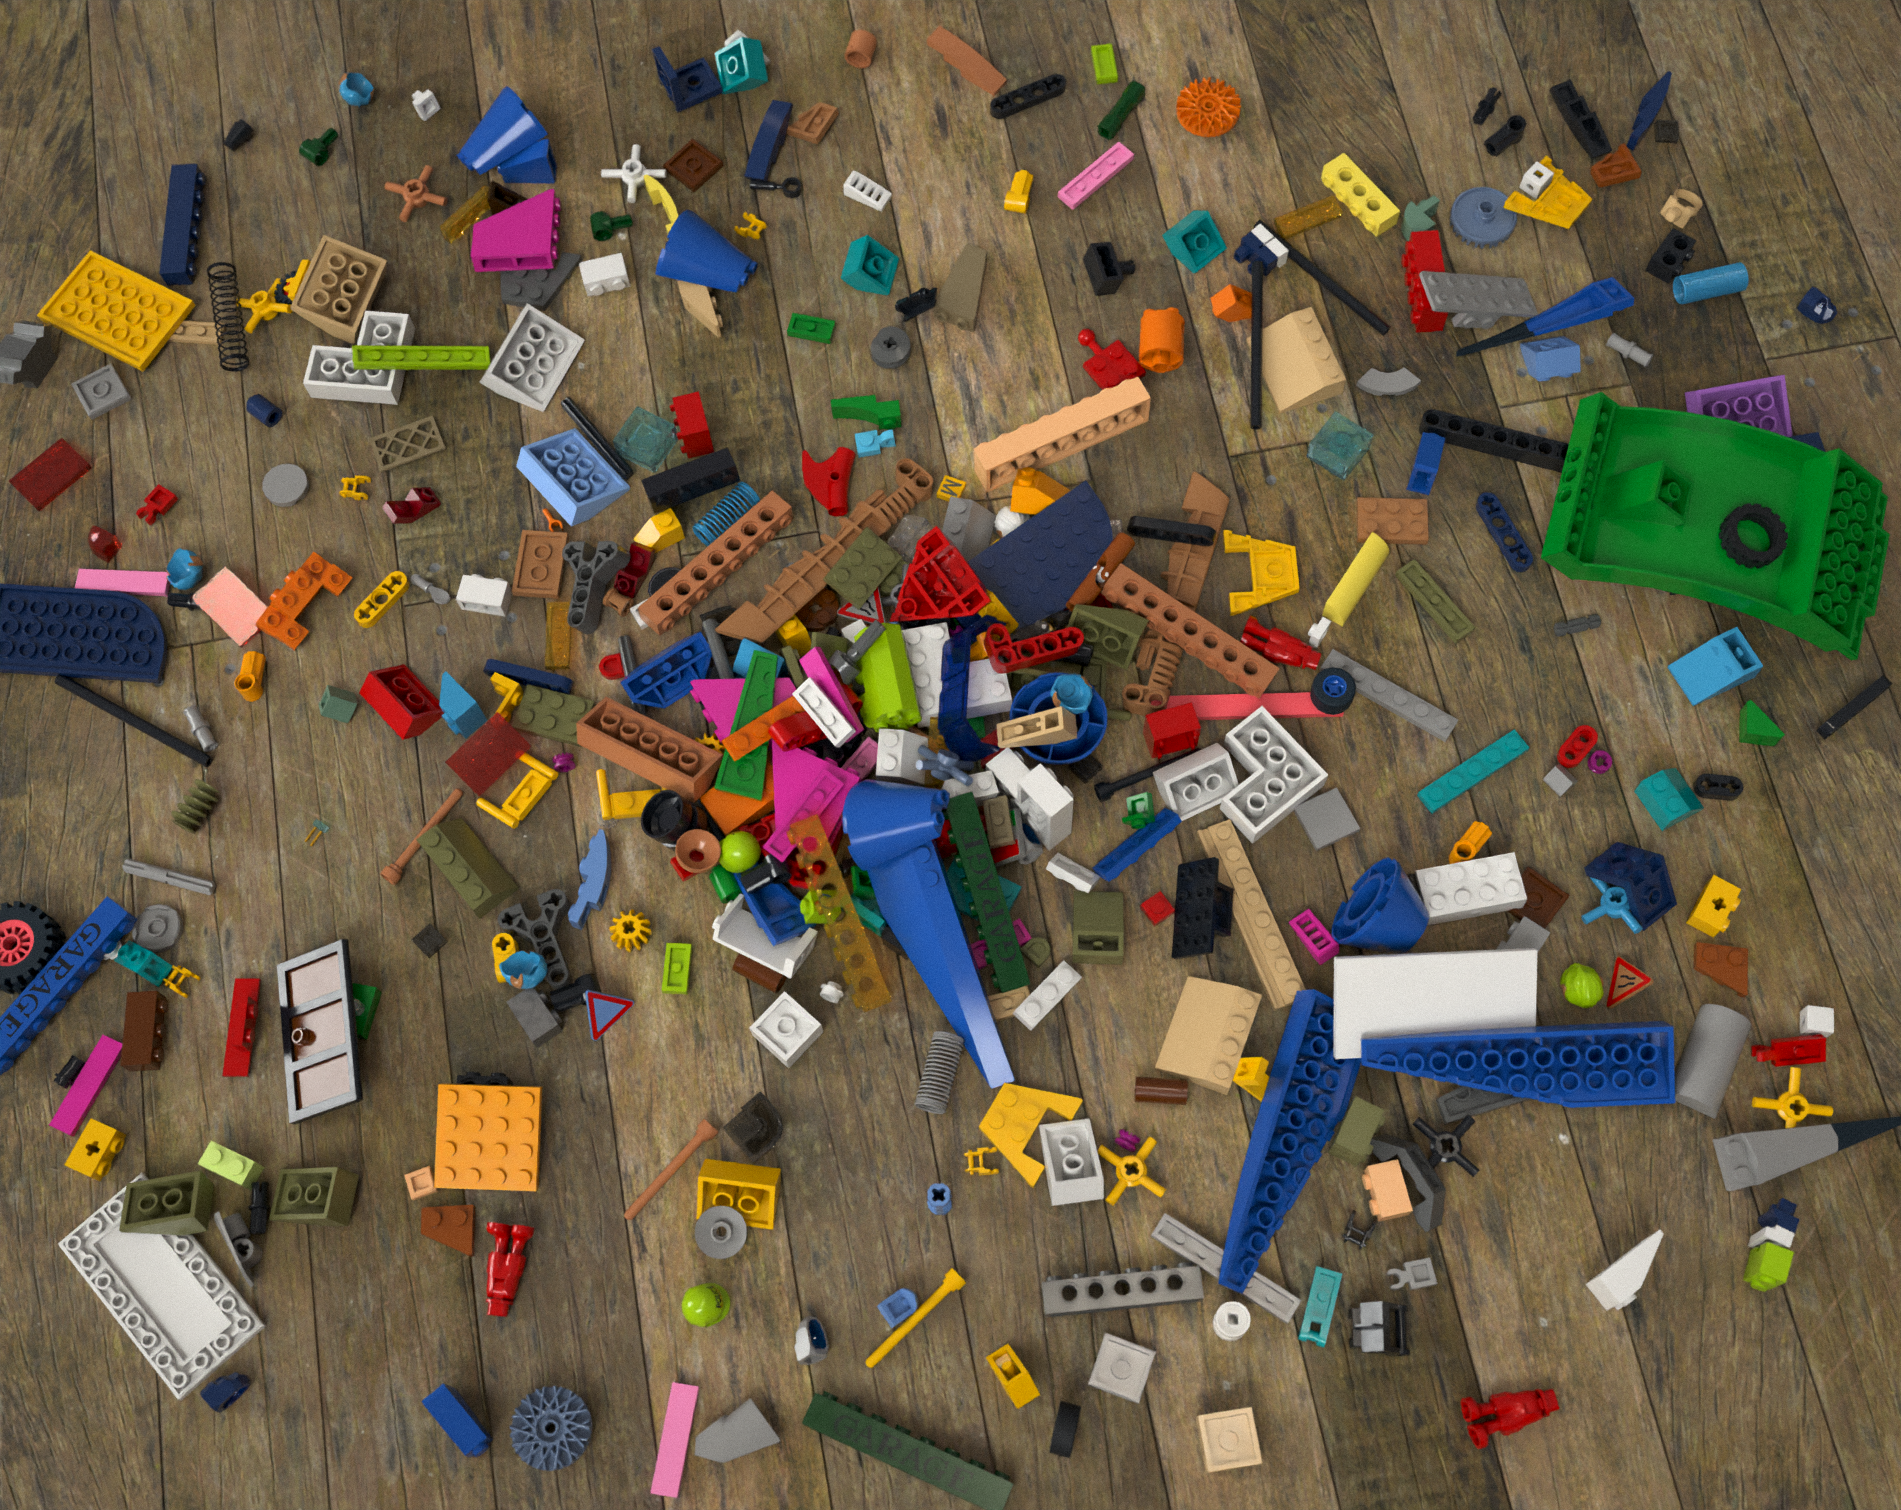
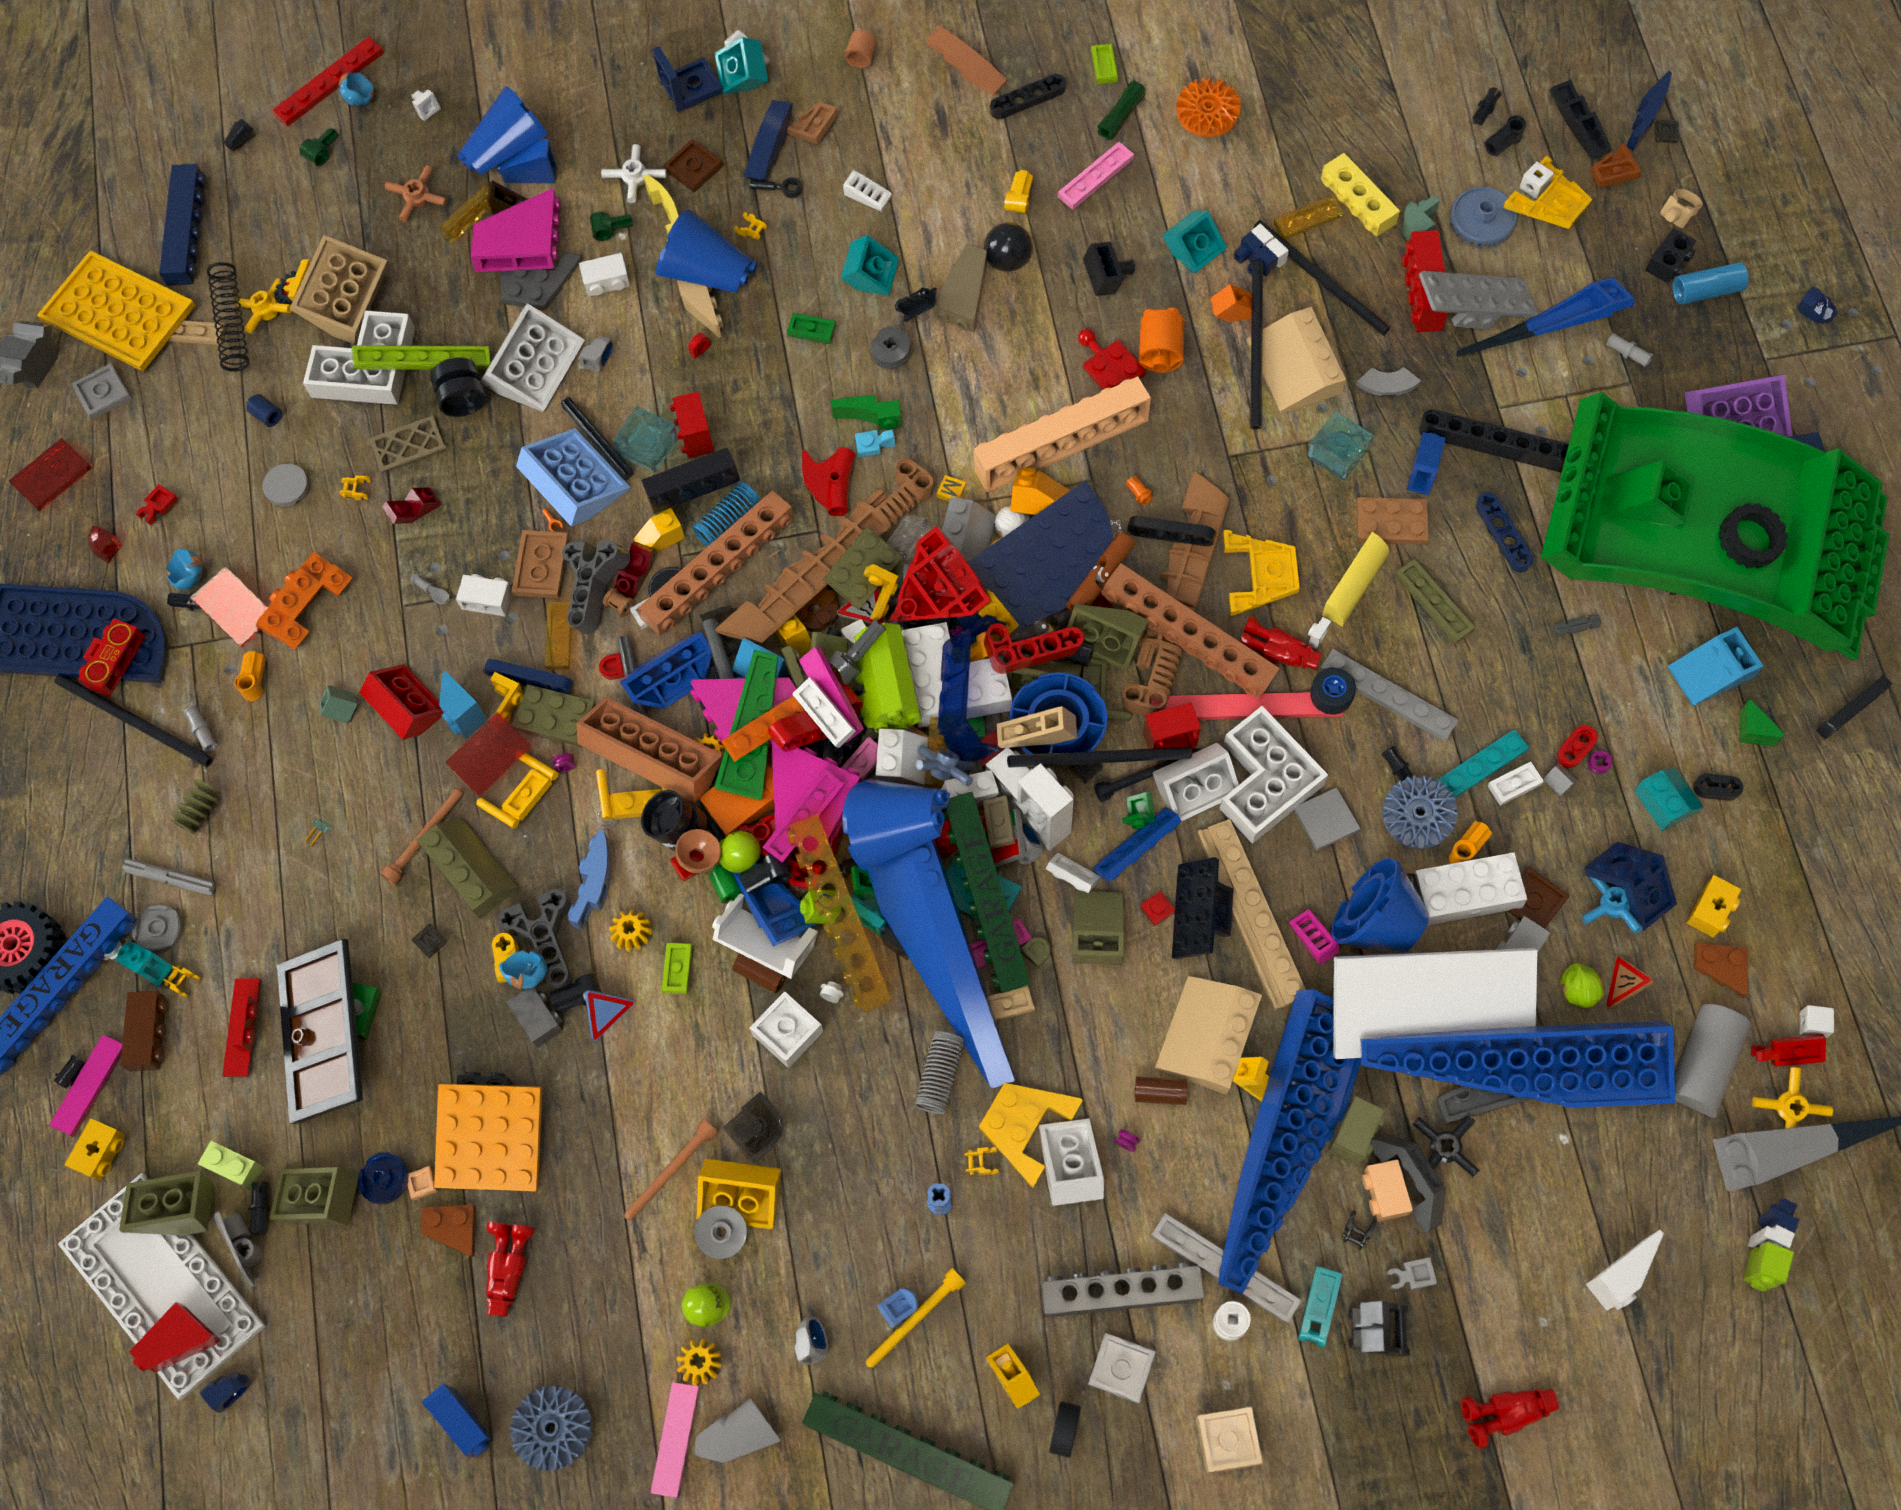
bright pink tile [75,569,170,596] -> none
yellow beam [354,571,410,628] -> none
white plate [1013,960,1082,1031] -> none
dark azure hair [1050,673,1093,714] -> none
yellow bar [1097,1137,1167,1206] -> none
medium blue slope [1520,336,1581,381] -> none
none -> red piece [78,619,145,697]
none -> red slope [129,1302,220,1373]
none -> red plate [272,36,384,127]
none -> clear blue tile [358,1152,409,1205]
none -> black wheel [430,358,486,417]
none -> light grey rock [578,336,614,372]
none -> yellow gear [677,1339,722,1386]
none -> red tile [688,332,711,359]
none -> yellow bracket [863,564,898,621]
none -> black piece [983,222,1032,272]
none -> black piece [1007,747,1192,768]
none -> orange pin [1126,476,1153,505]
none -> black axle [1382,746,1413,781]
none -> sand blue wheel [1382,775,1458,849]
none -> white plate [1487,762,1544,806]

